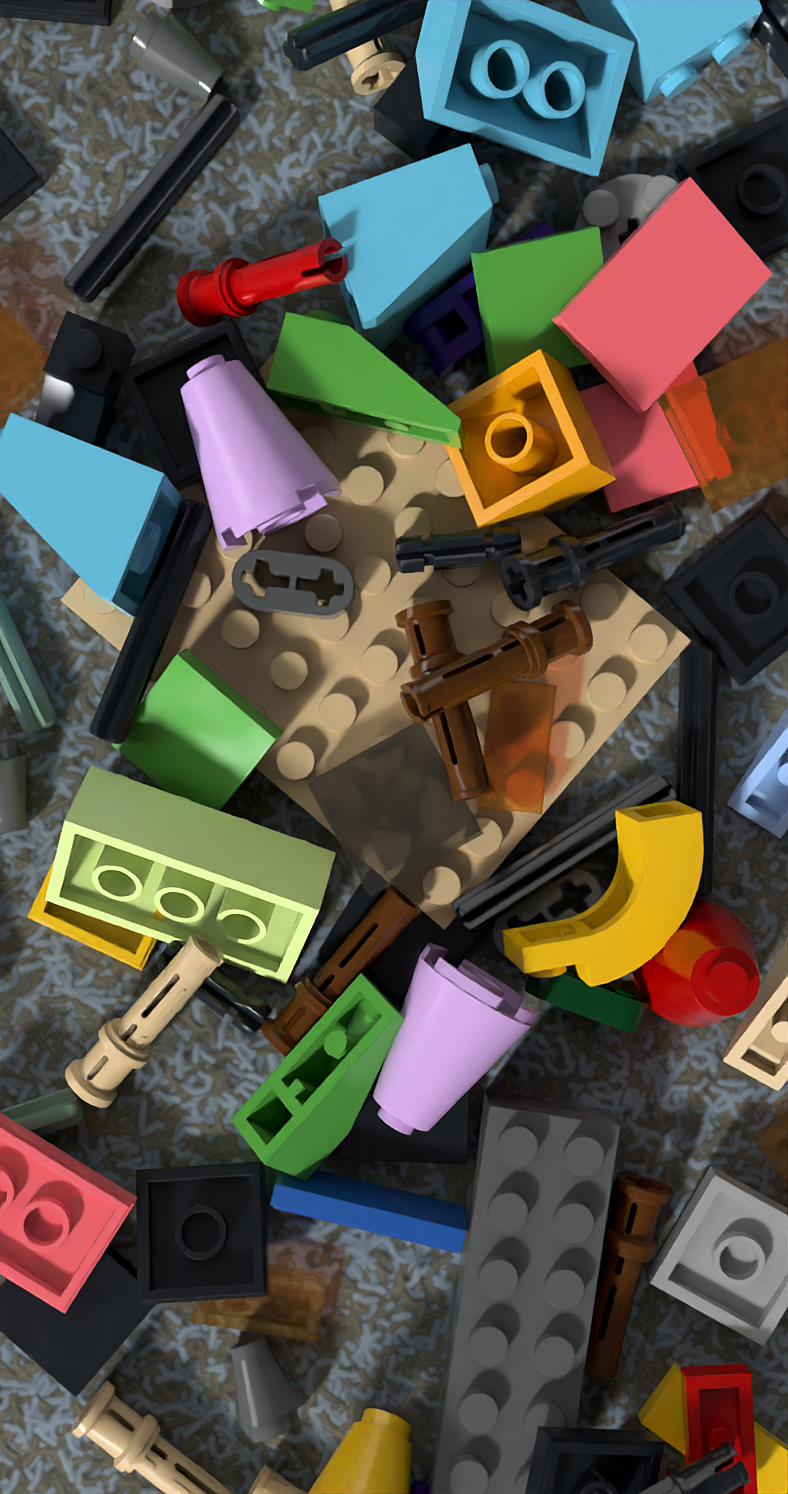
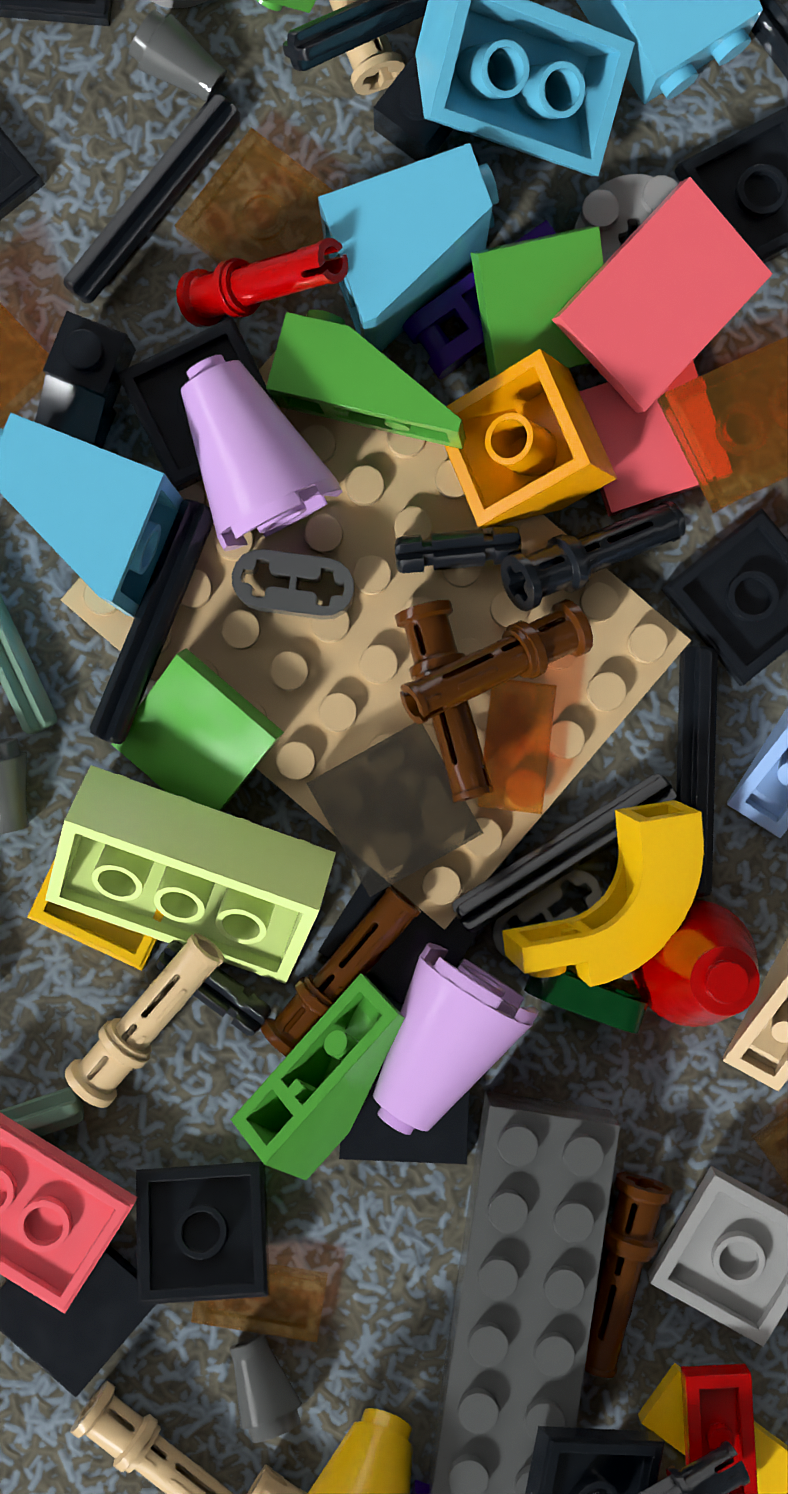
blue tile [270,1169,467,1253] -> none
none -> clear orange tile [174,127,334,307]

